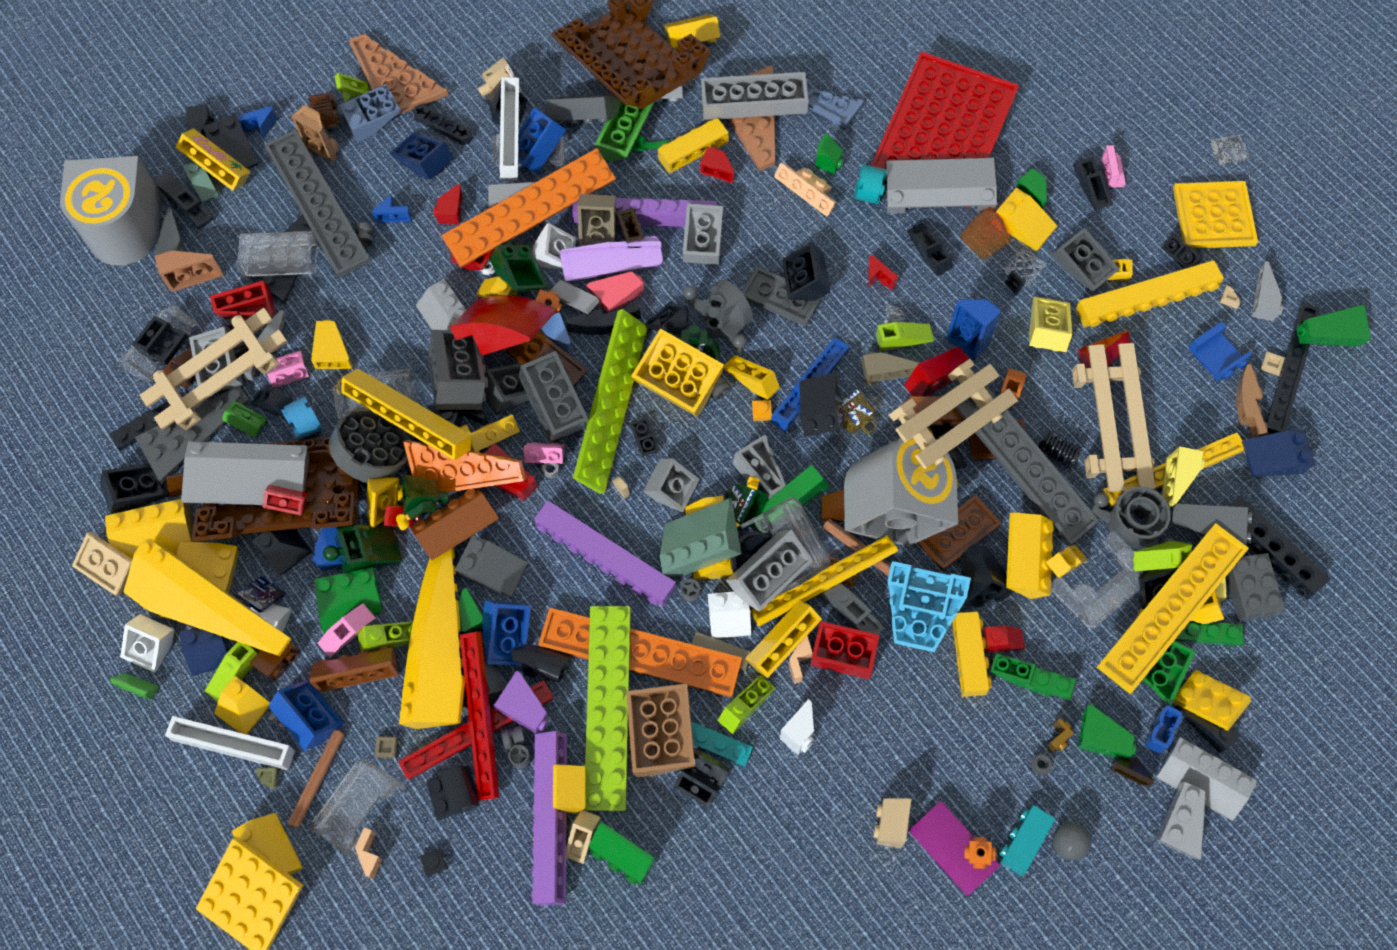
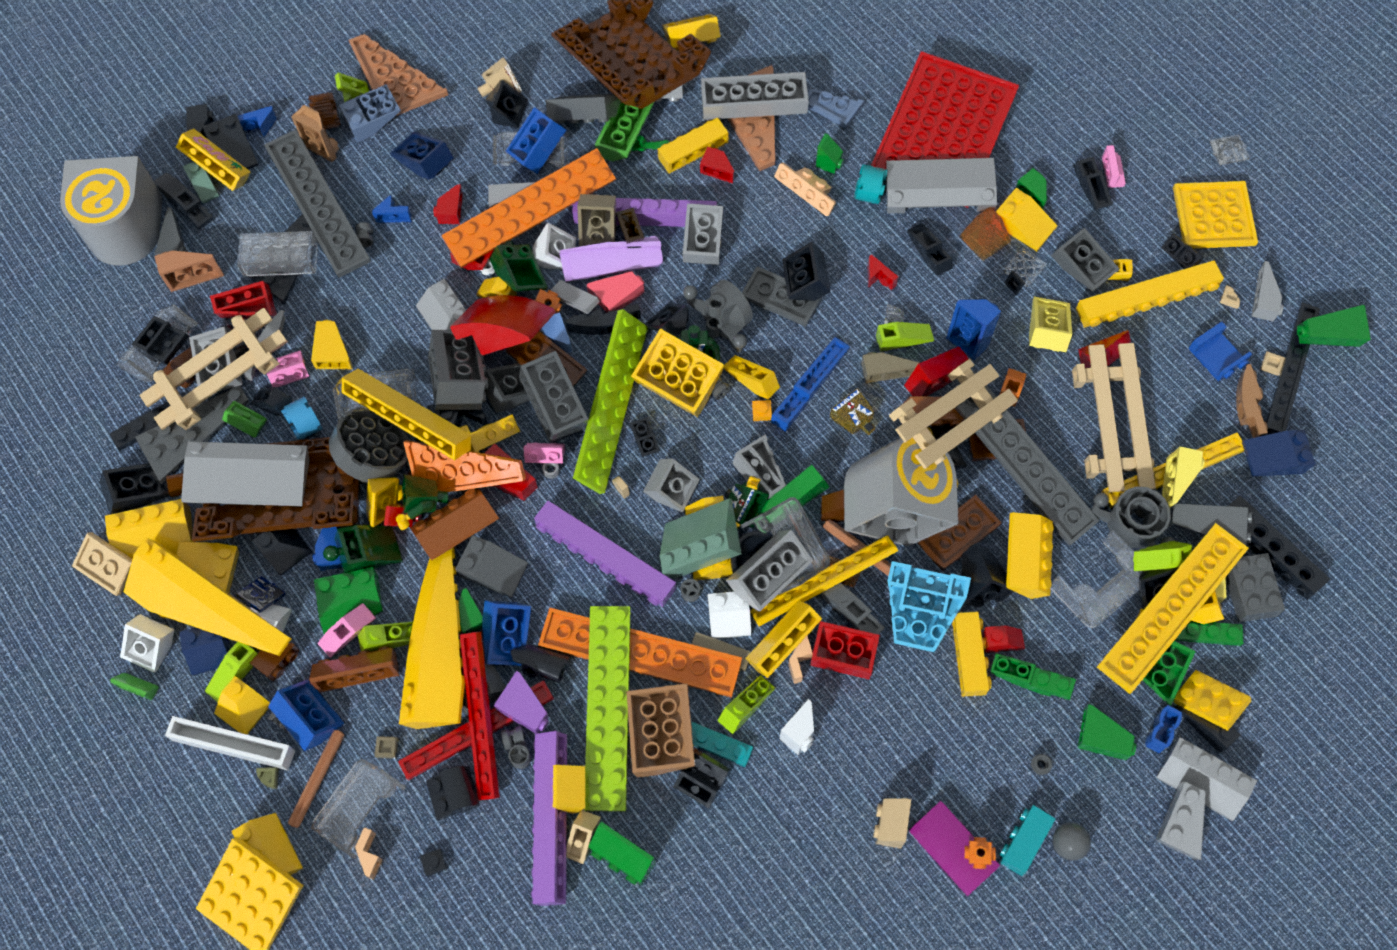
red slope [263,485,307,516] -> none
black beam [413,105,472,144] -> none
white brick [500,77,519,181] -> none
black slope [800,373,847,437] -> none
black piece [1038,430,1081,469] -> none
yellow slope [1046,545,1088,578] -> none
pearl gold bracket [1047,718,1074,753] -> none
dark brown slope [1109,757,1154,788] -> none

